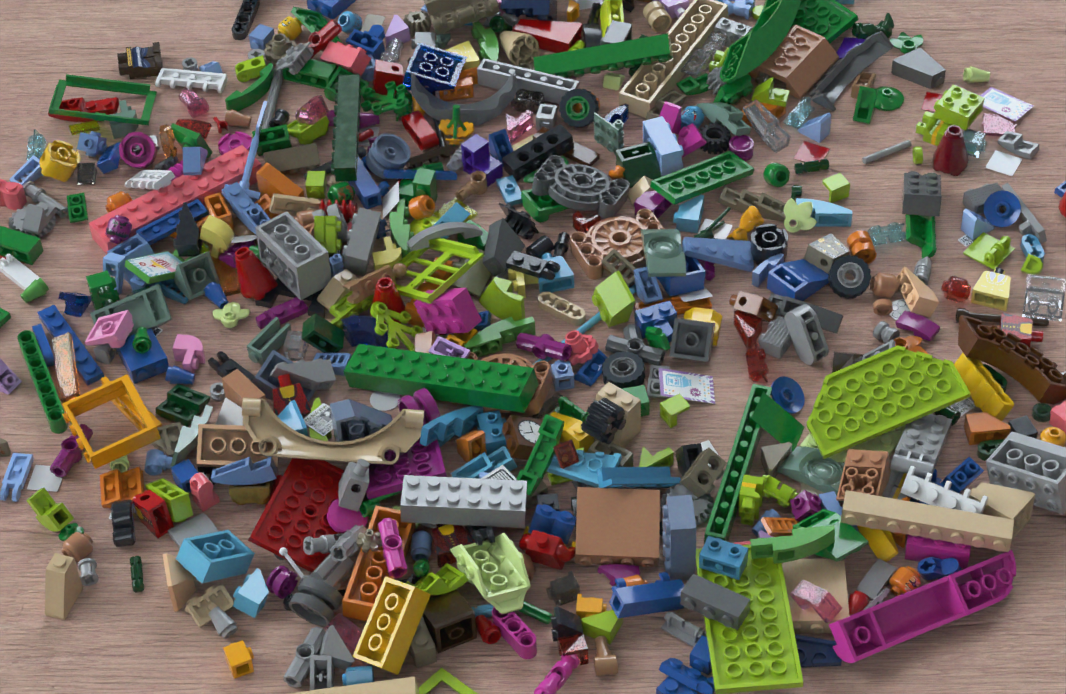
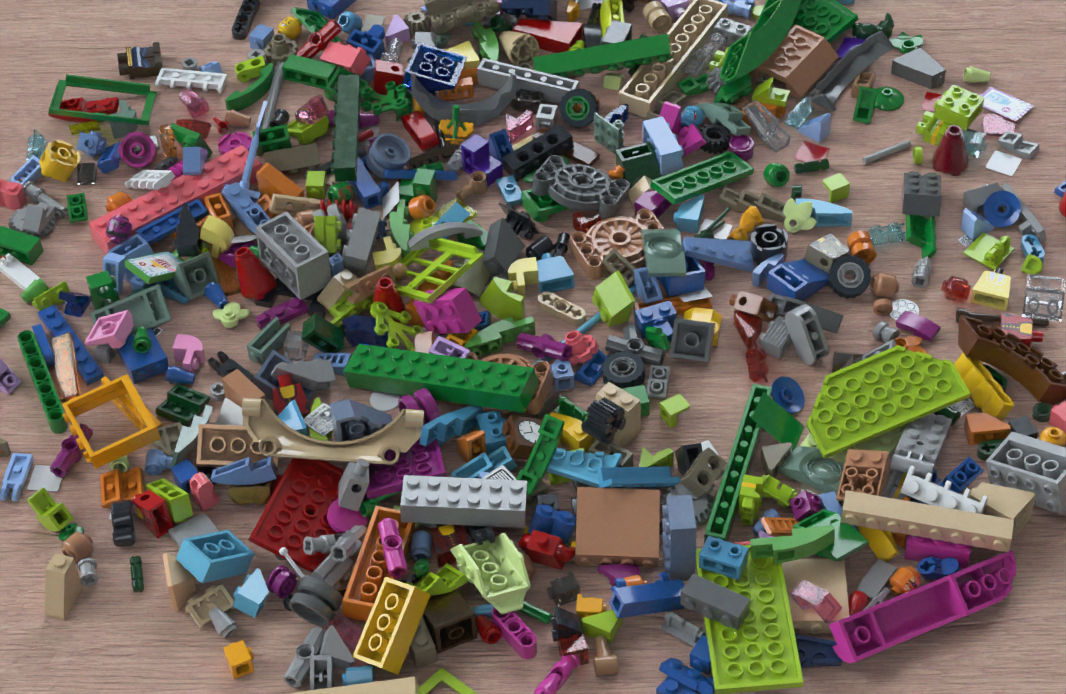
light grey hinge [273,42,314,75] -> none
dark tan plant [356,529,382,553] -> none
black hinge [506,251,561,280] -> none
clear red slope [553,440,579,469] -> none
sticker [659,368,715,404] -> none
light nougat slope [896,267,939,318] -> none
none -> lime hinge [32,281,73,311]

